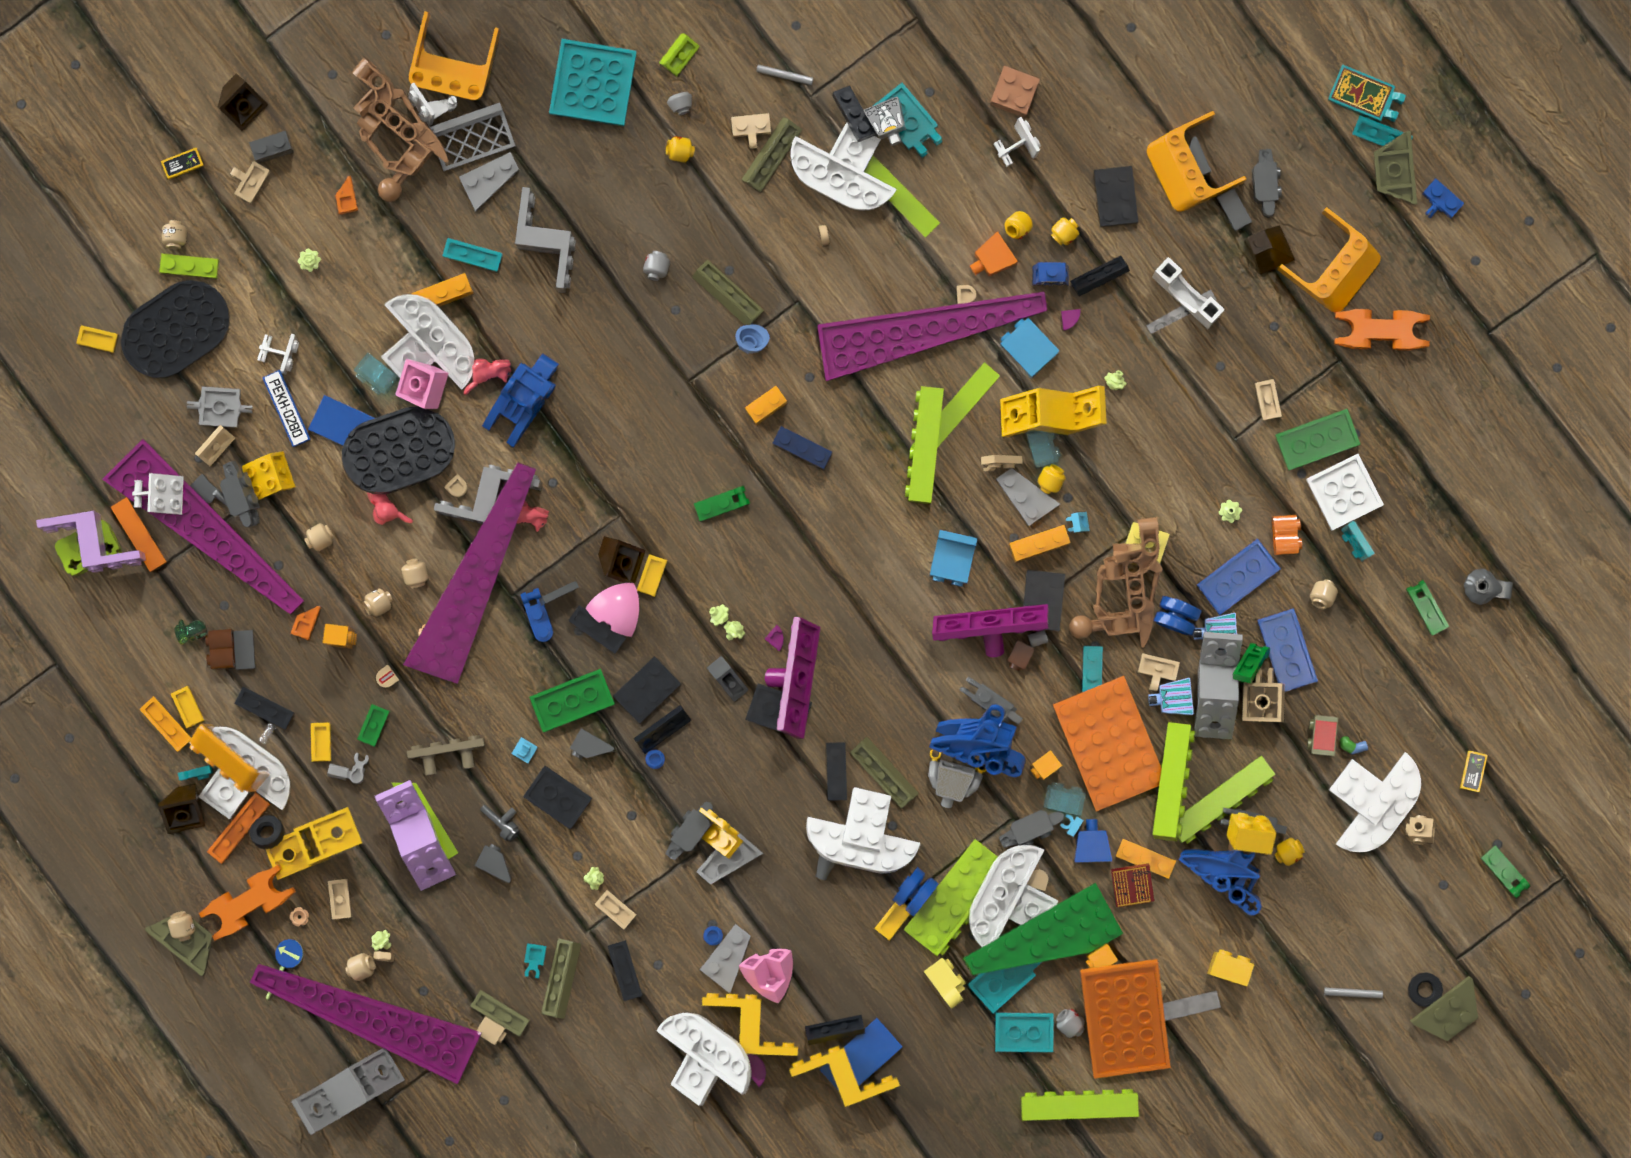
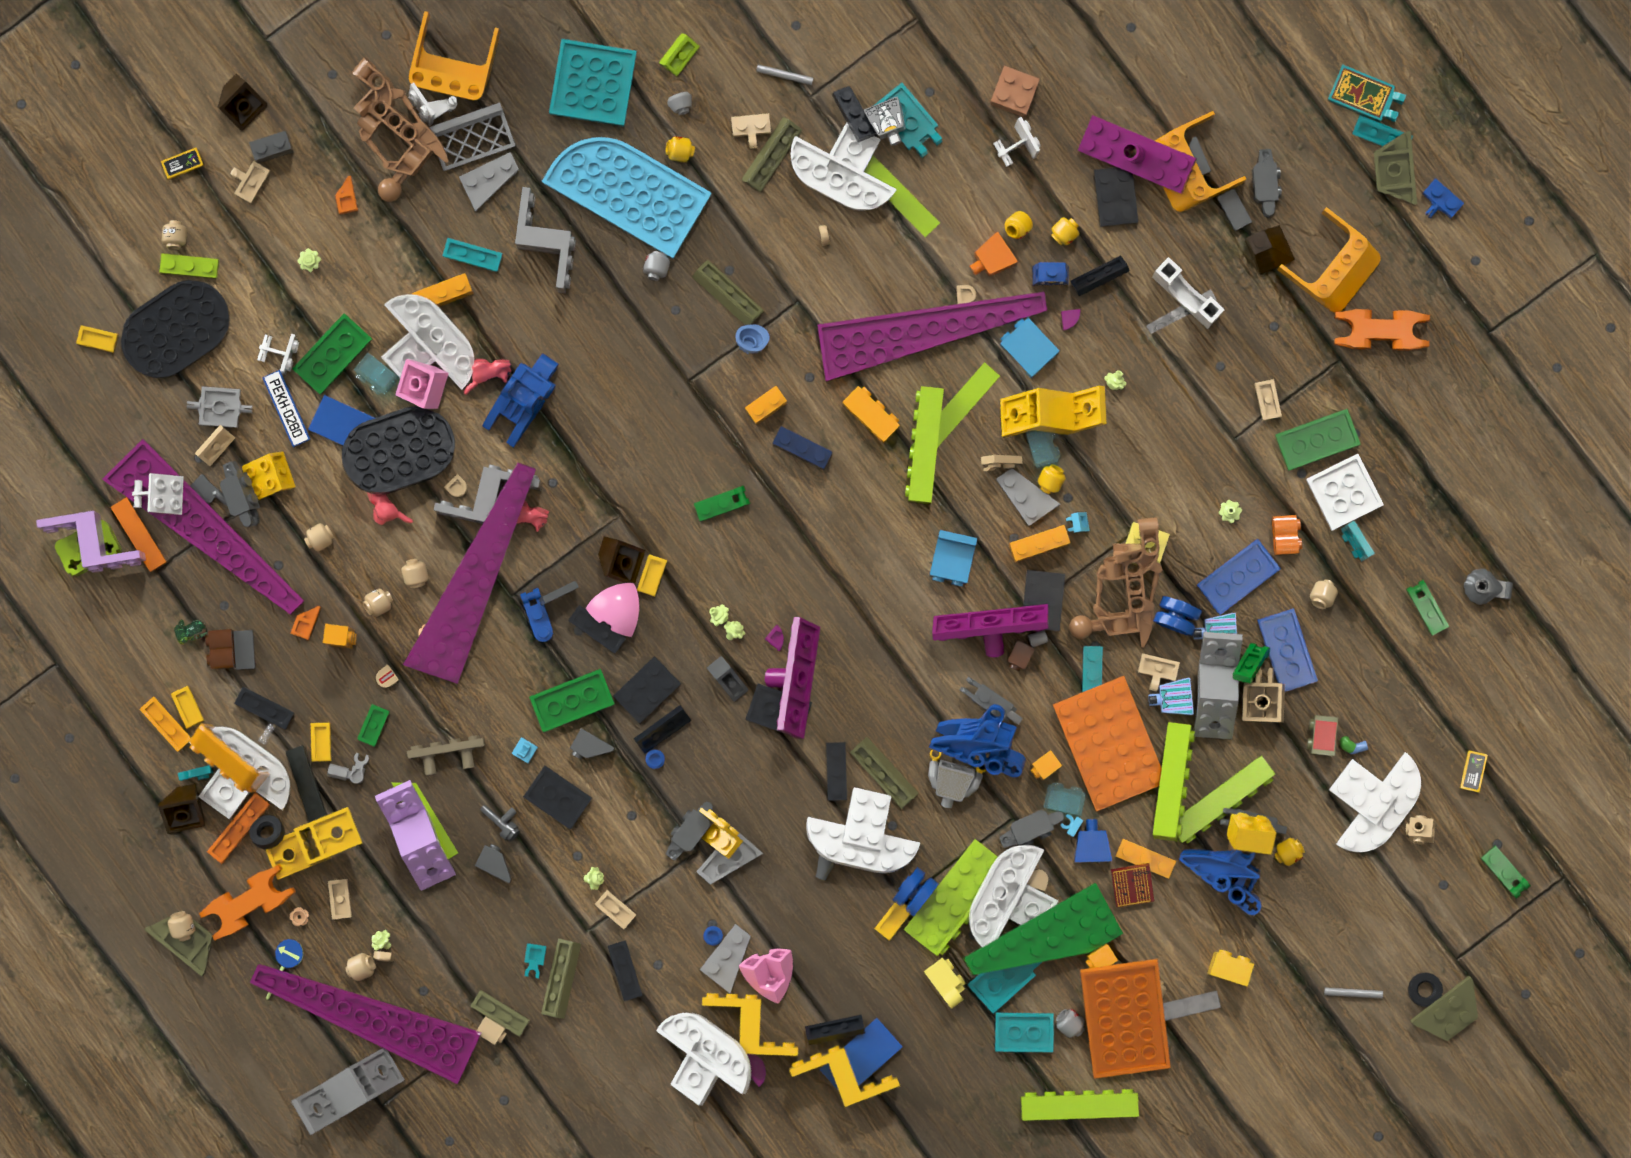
none -> pearl dark grey slope [286,745,327,823]
none -> green plate [292,313,373,395]
none -> medium azure plate [542,137,712,259]
none -> light orange brick [842,386,900,444]
none -> magenta plate [1078,115,1197,194]

